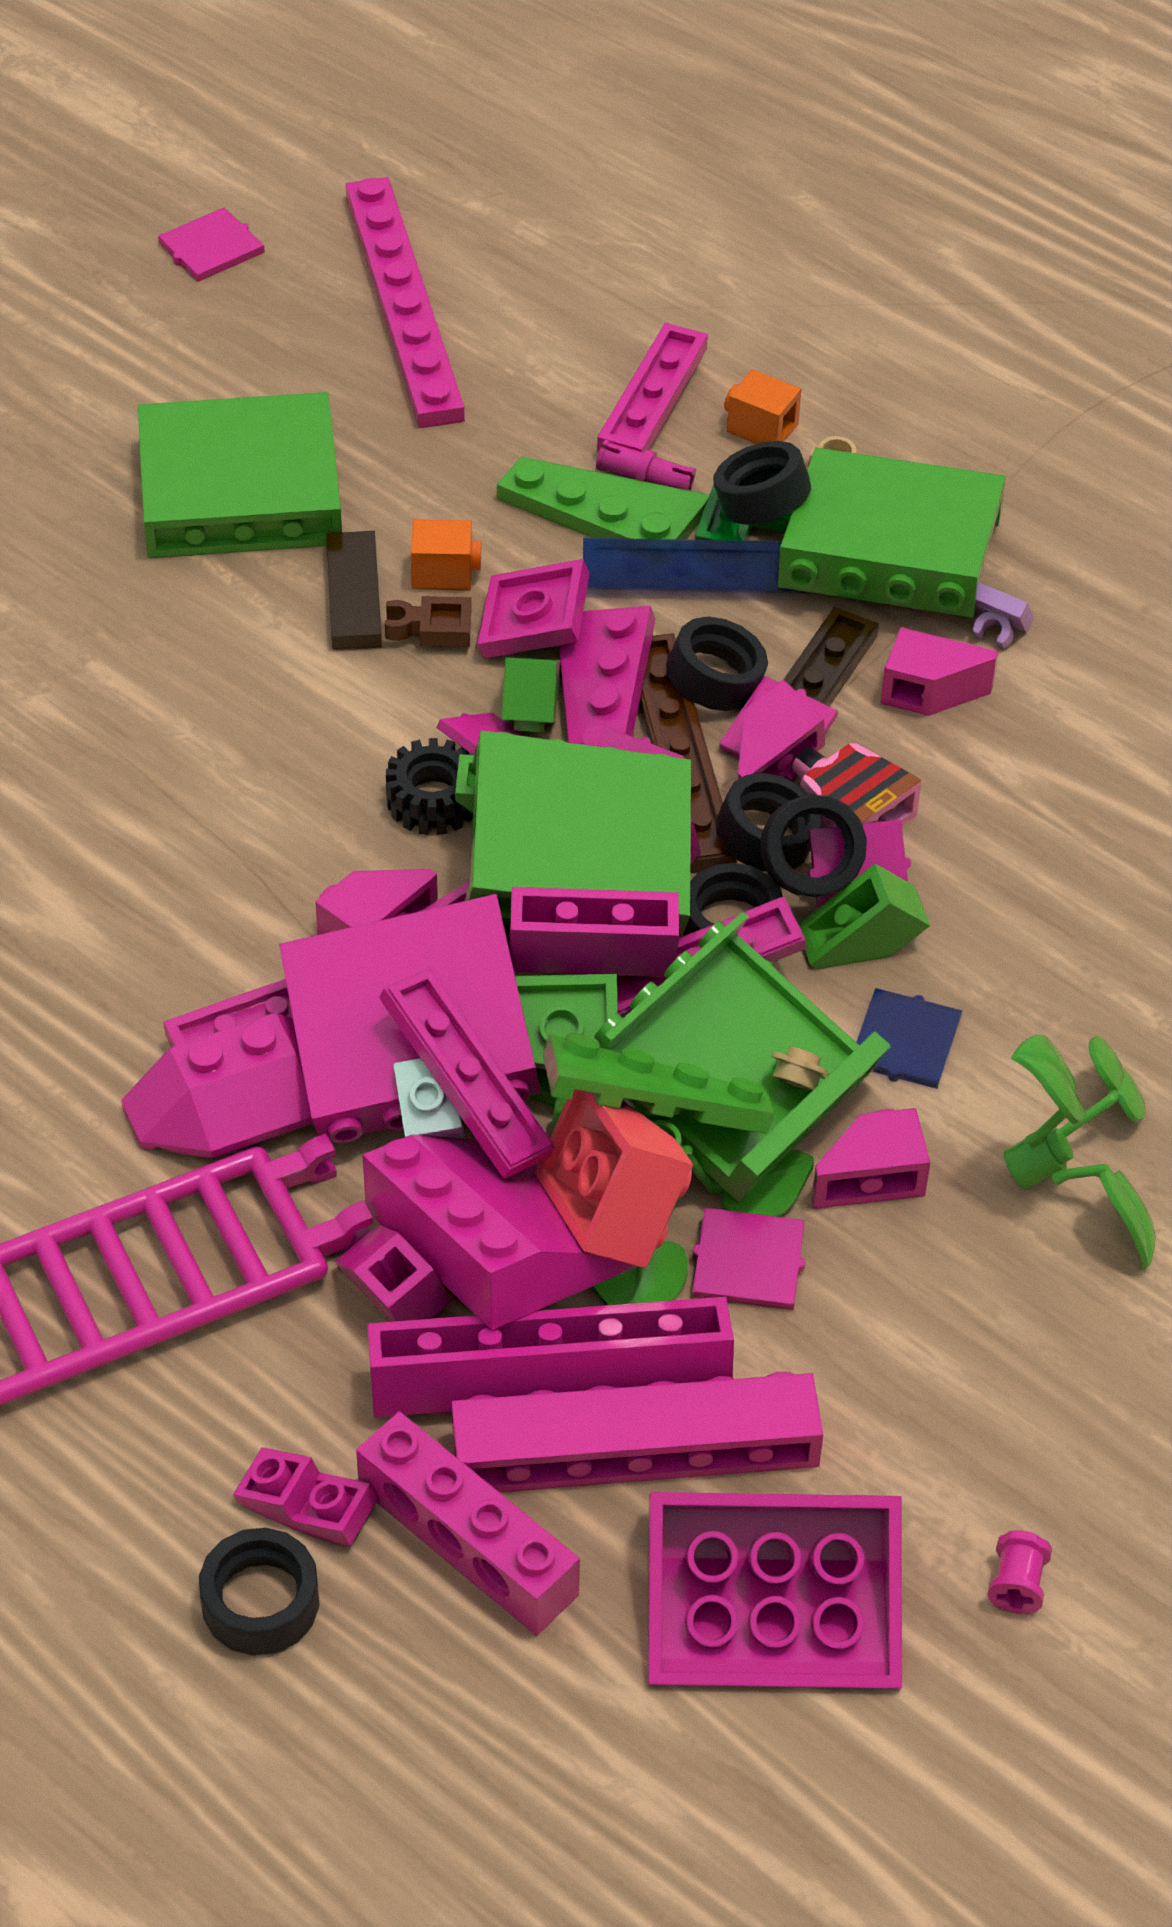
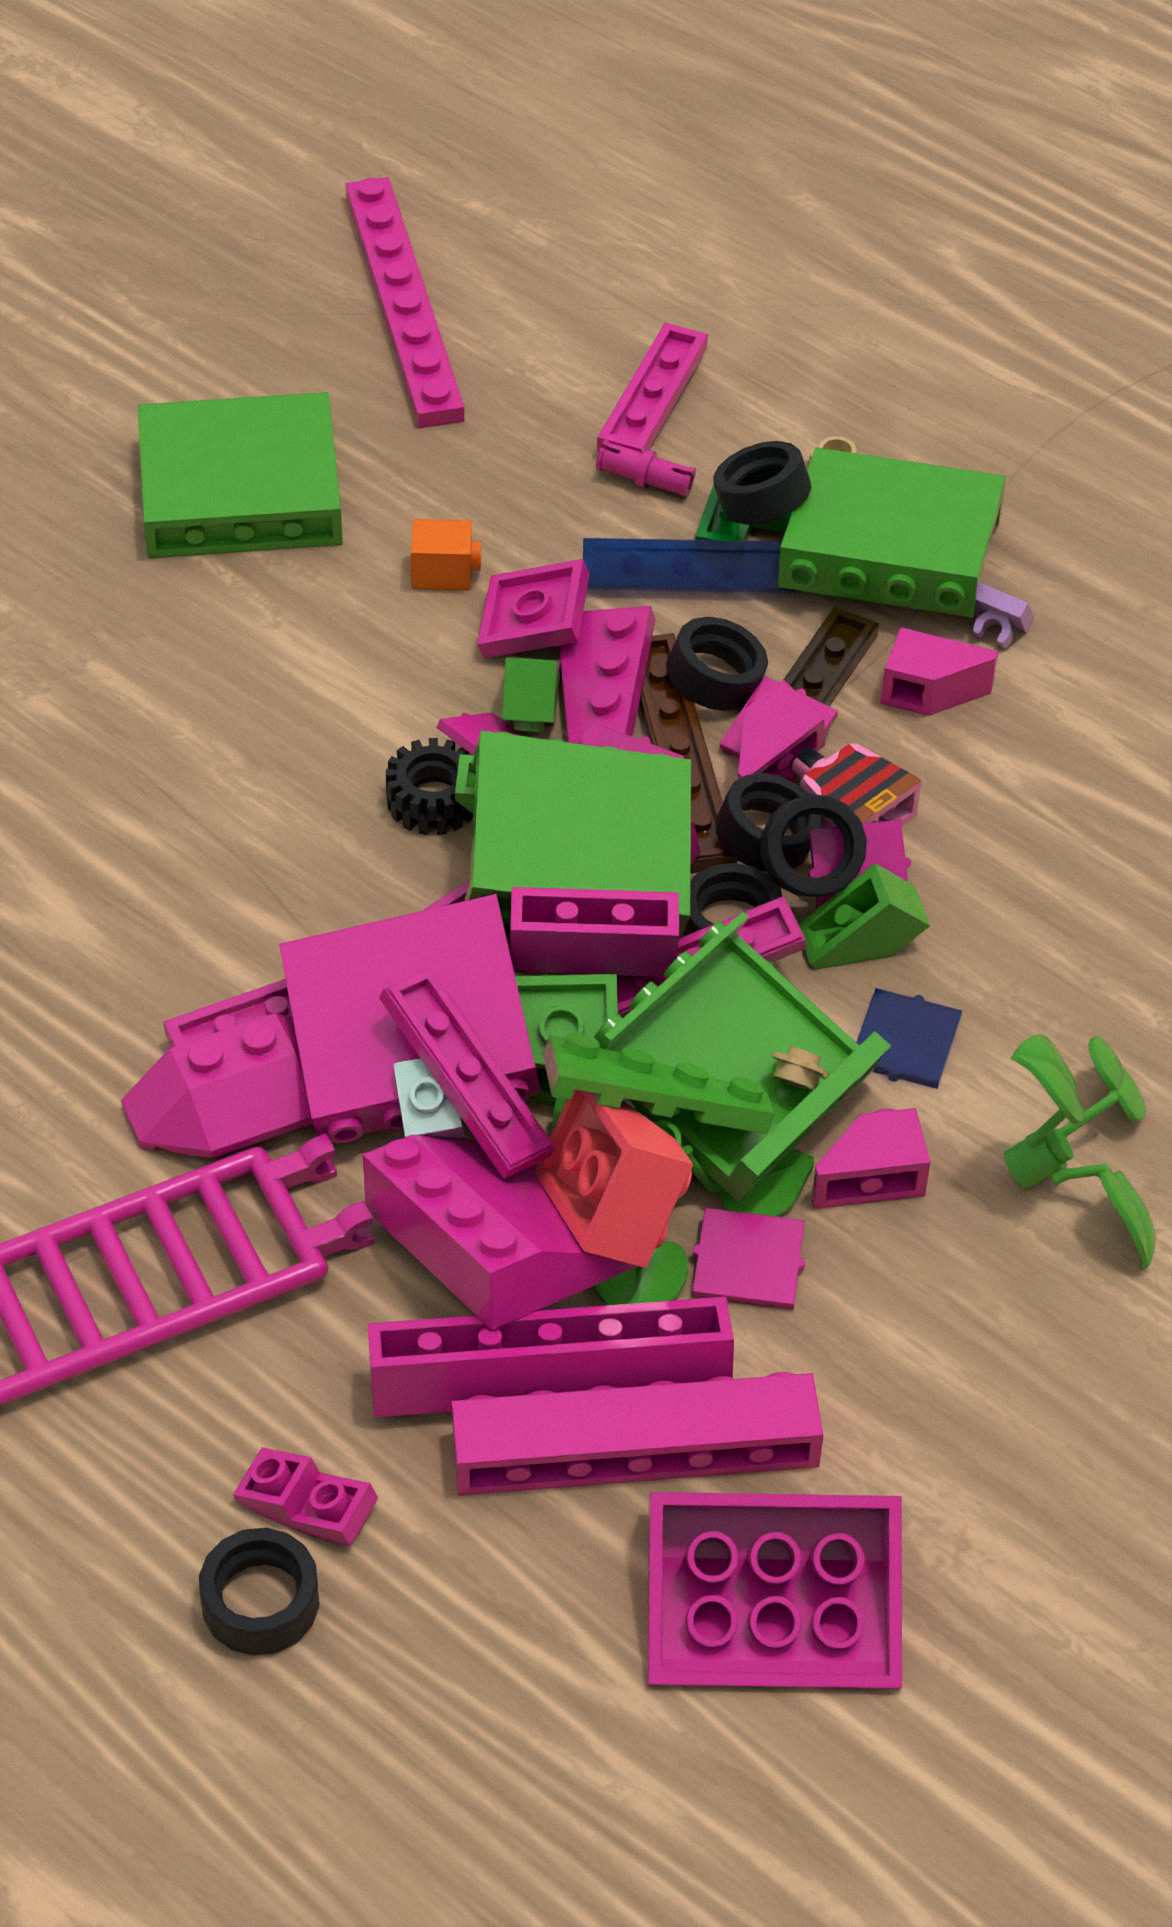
dark pink piece [158,207,265,282] -> none
dark pink slope [315,869,438,935] -> none
dark brown tile [326,531,382,649] -> none
dark pink slope [334,1224,452,1322] -> none
dark pink brick [356,1411,580,1636] -> none
reddish brown plate [385,596,472,647] -> none
bright green wing [497,457,709,567] -> none
orange brick [724,369,802,444] -> none
dark pink bush [987,1530,1052,1614] -> none

